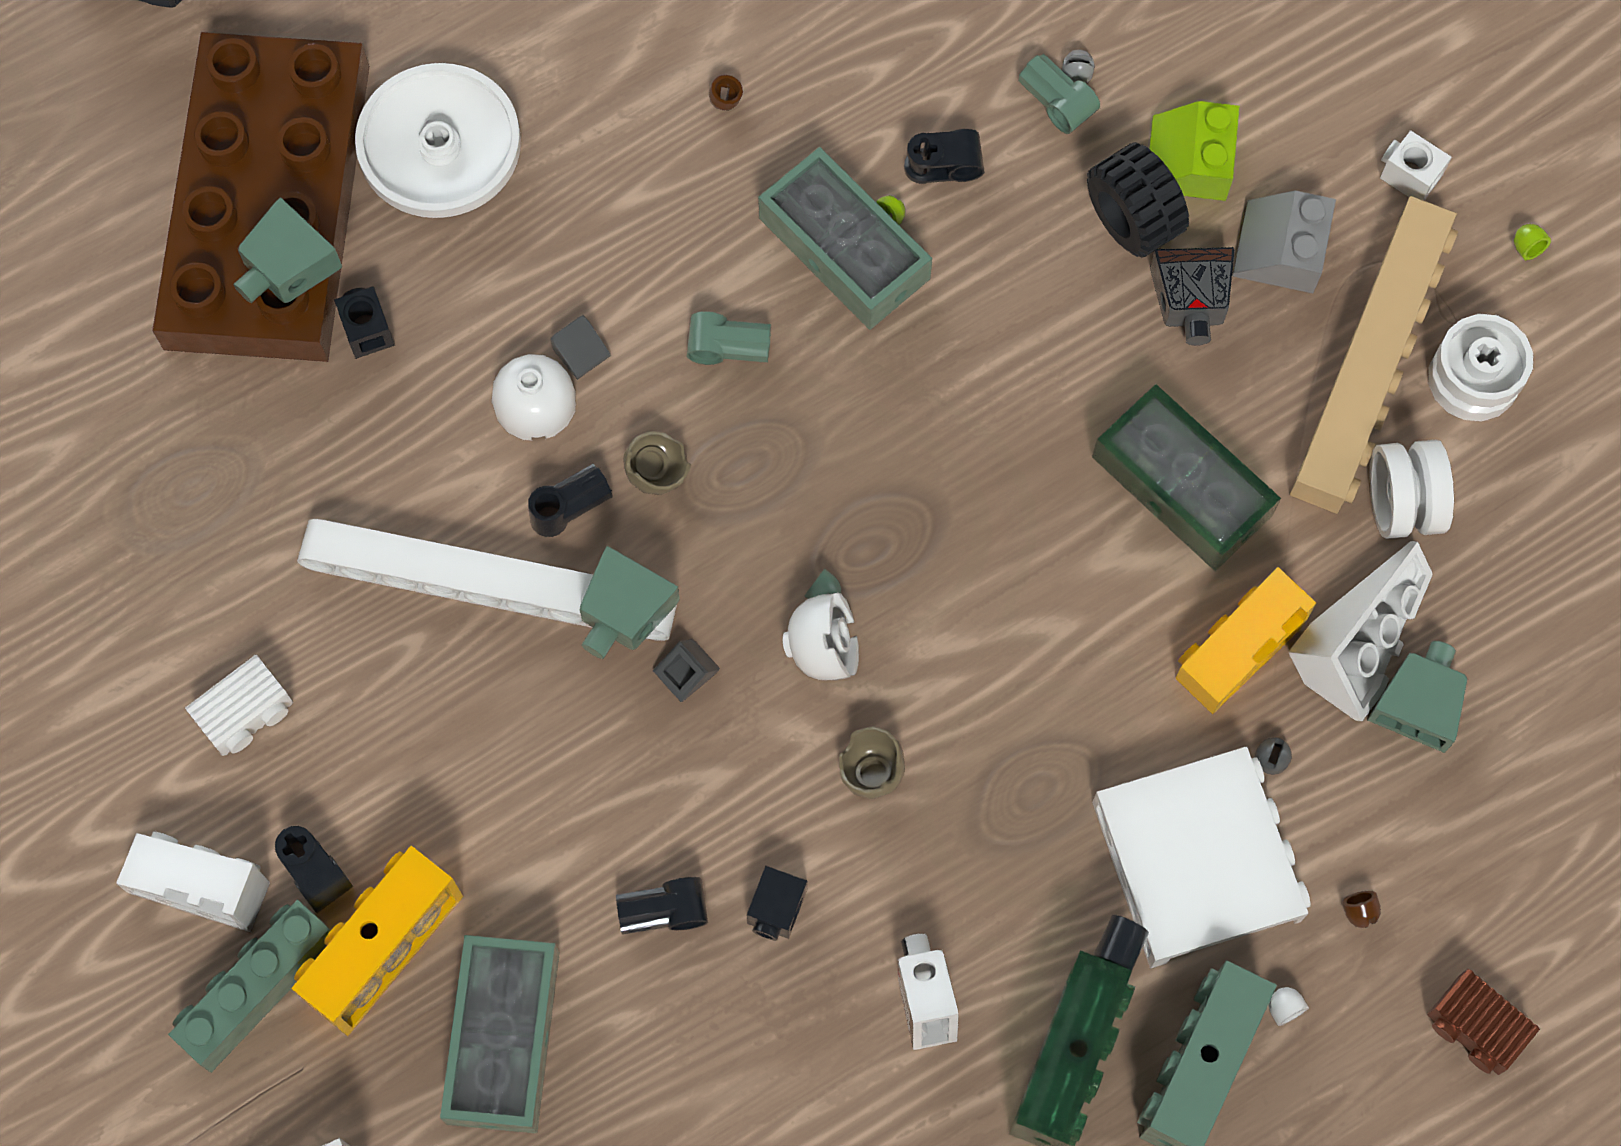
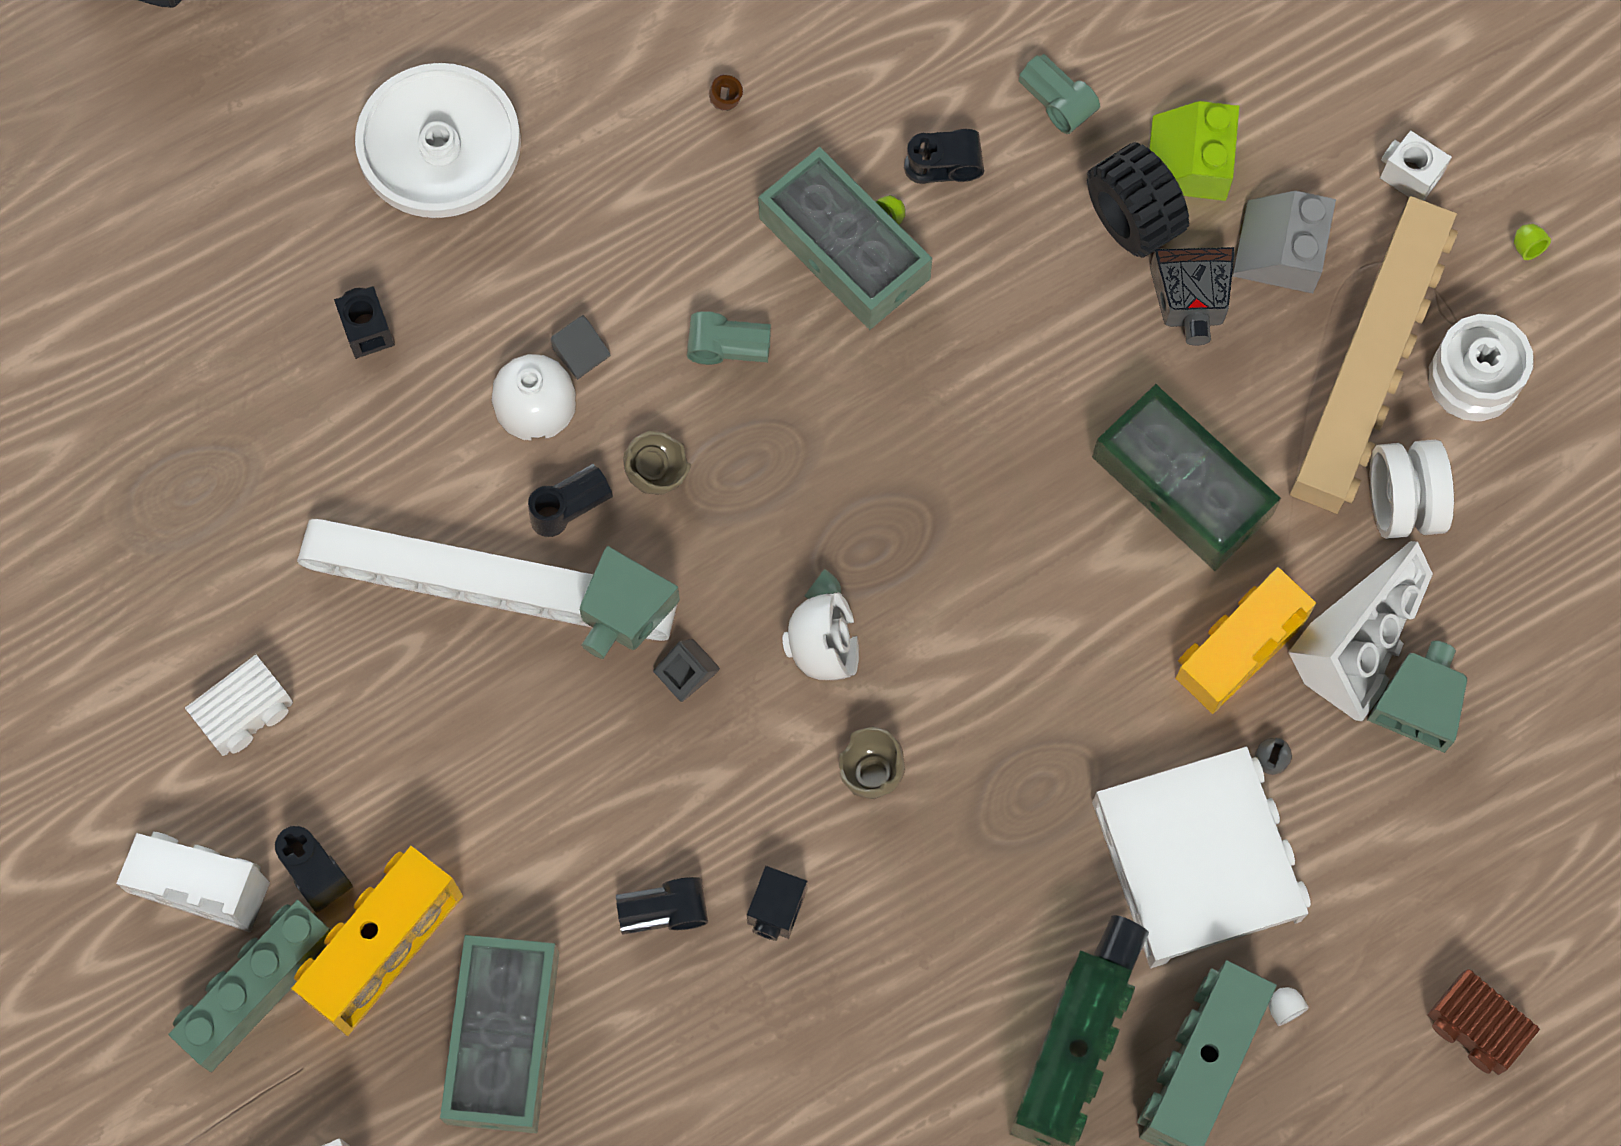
reddish brown plate [152,32,370,362] -> none
sand green torso [233,197,342,303] -> none
white torso [898,934,958,1050] -> none
light grey hinge [1062,49,1095,84] -> none
reddish brown hinge [1342,891,1381,928] -> none

